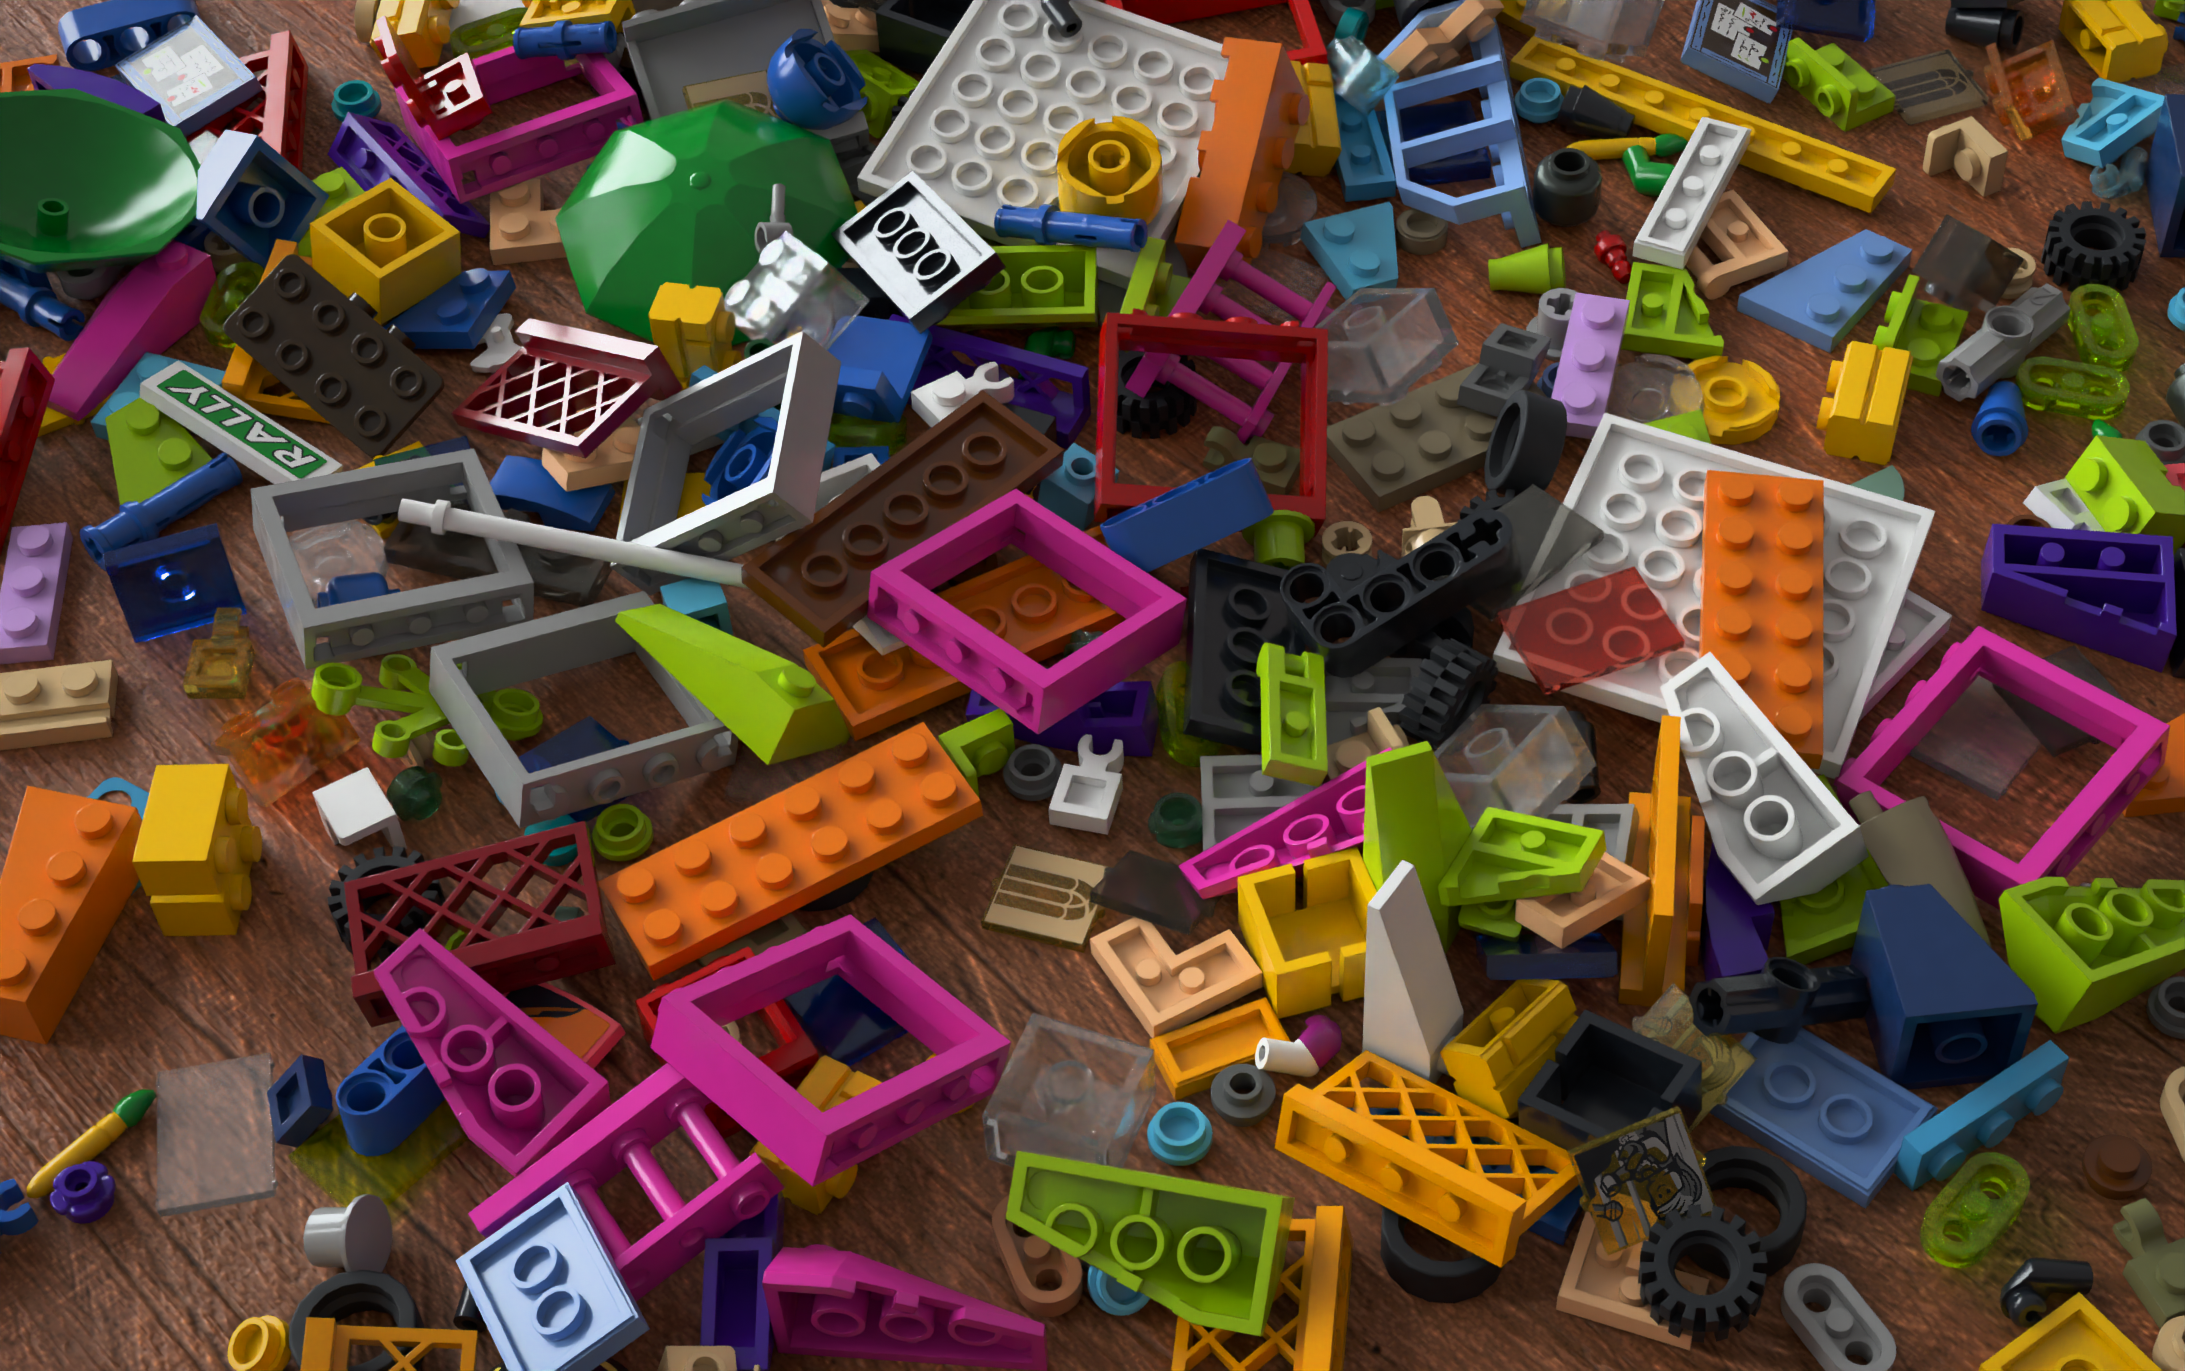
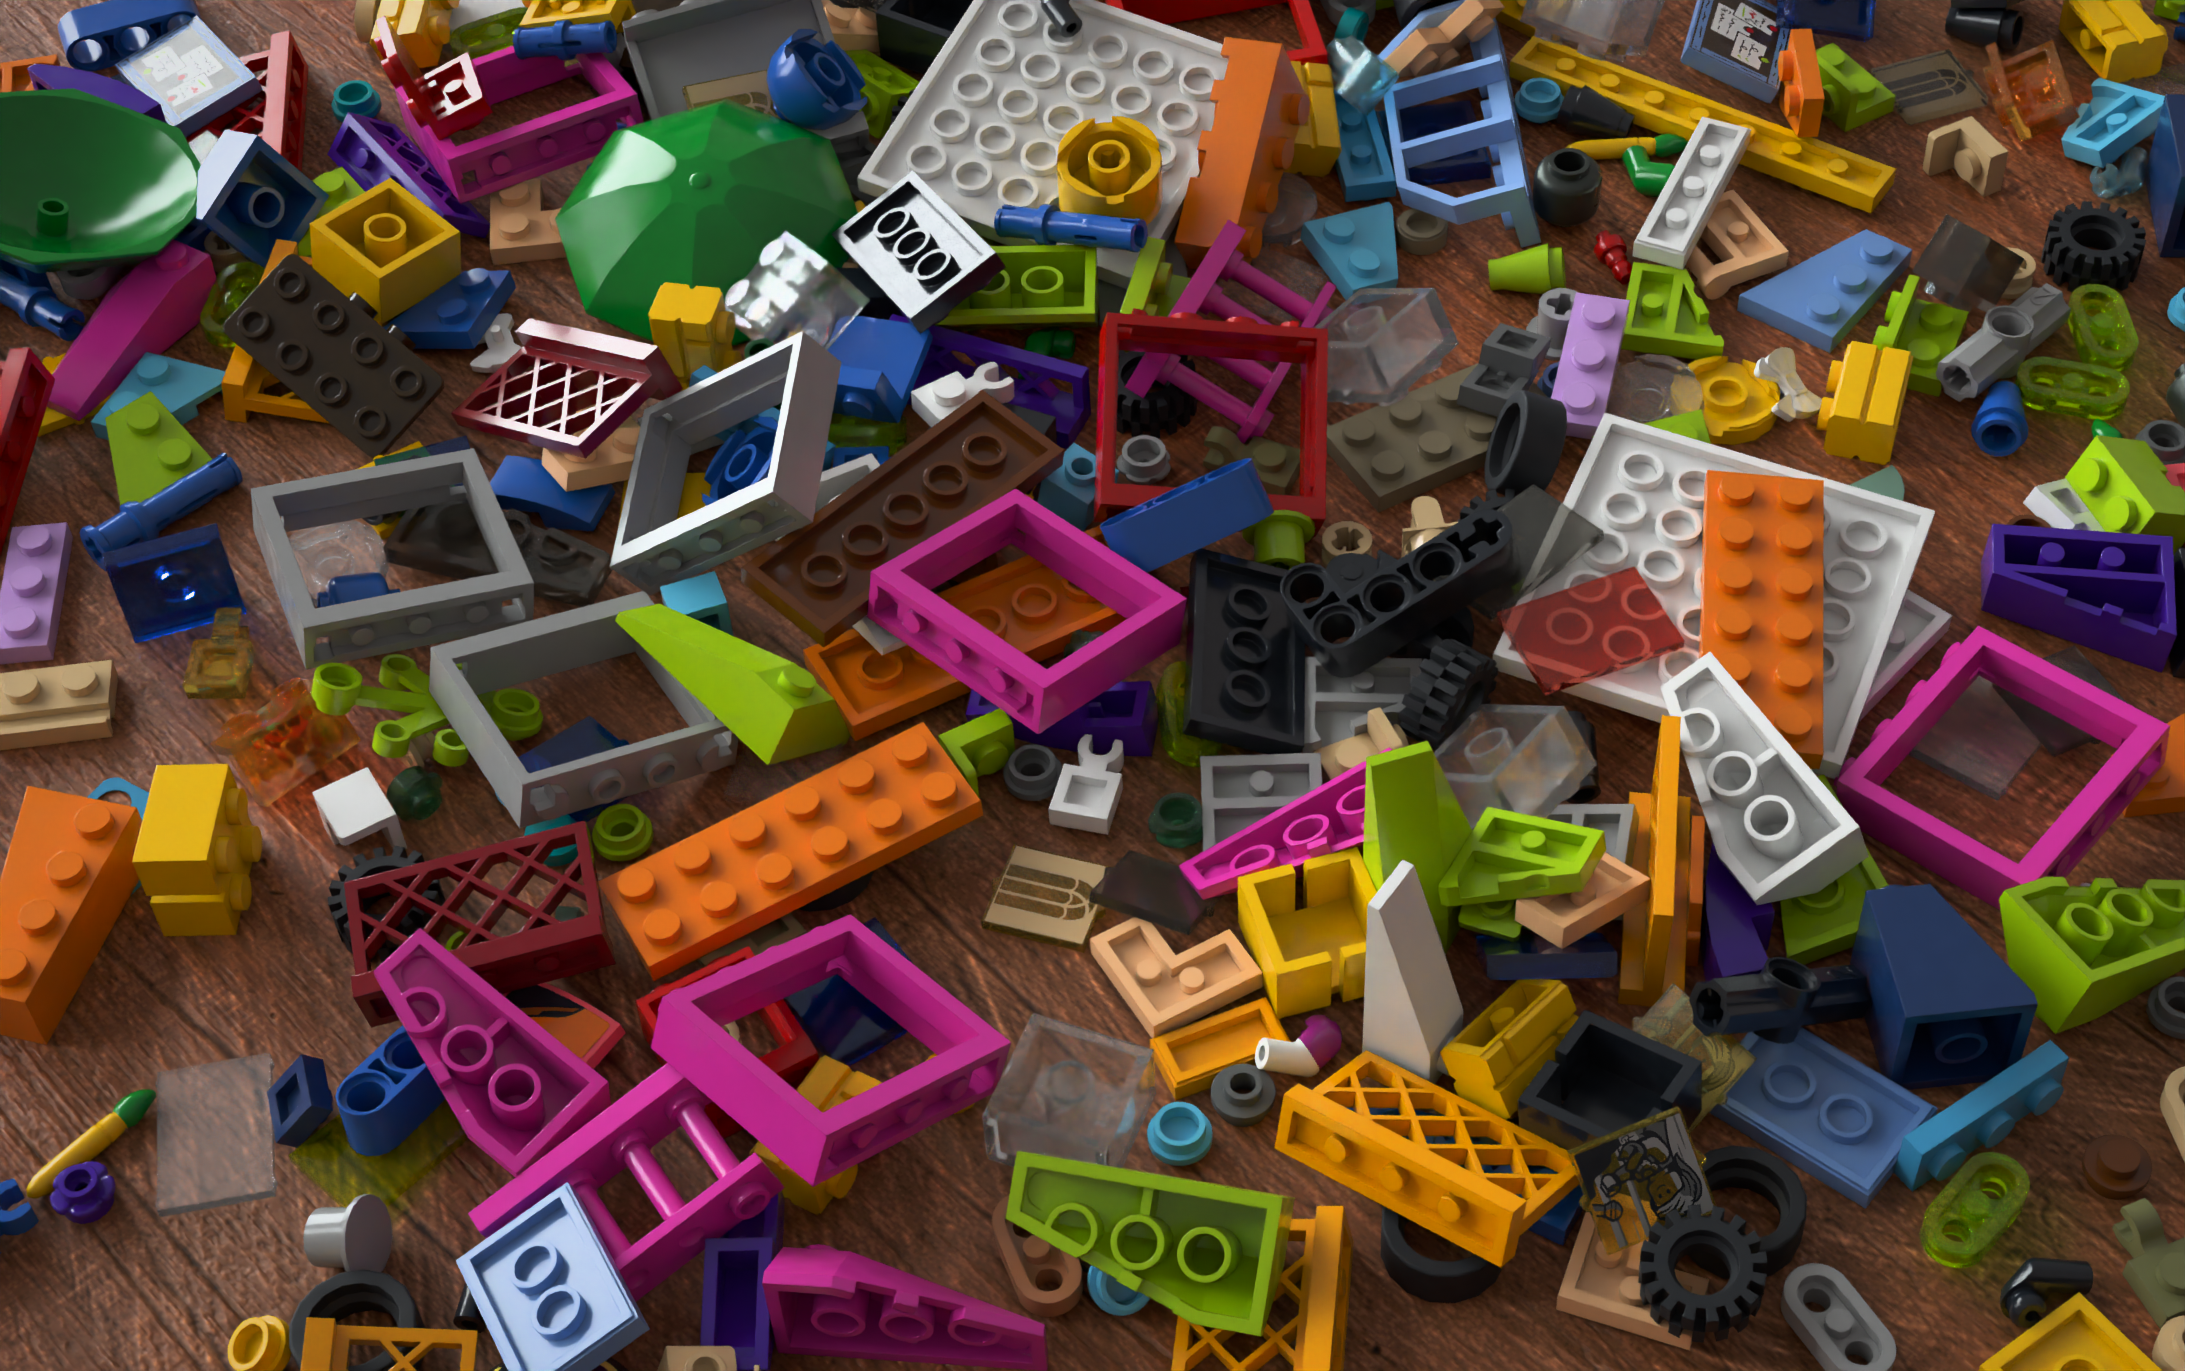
tile [140,360,343,484] -> none
white bar [398,498,749,589] -> none
light grey hand [755,184,793,254] -> none
lime plate [1256,642,1328,787] -> none
dark tan piece [1849,791,1991,947] -> none
none -> light grey plate [1117,435,1171,485]
none -> white piece [1754,347,1822,422]
none -> orange wing [1778,29,1825,137]

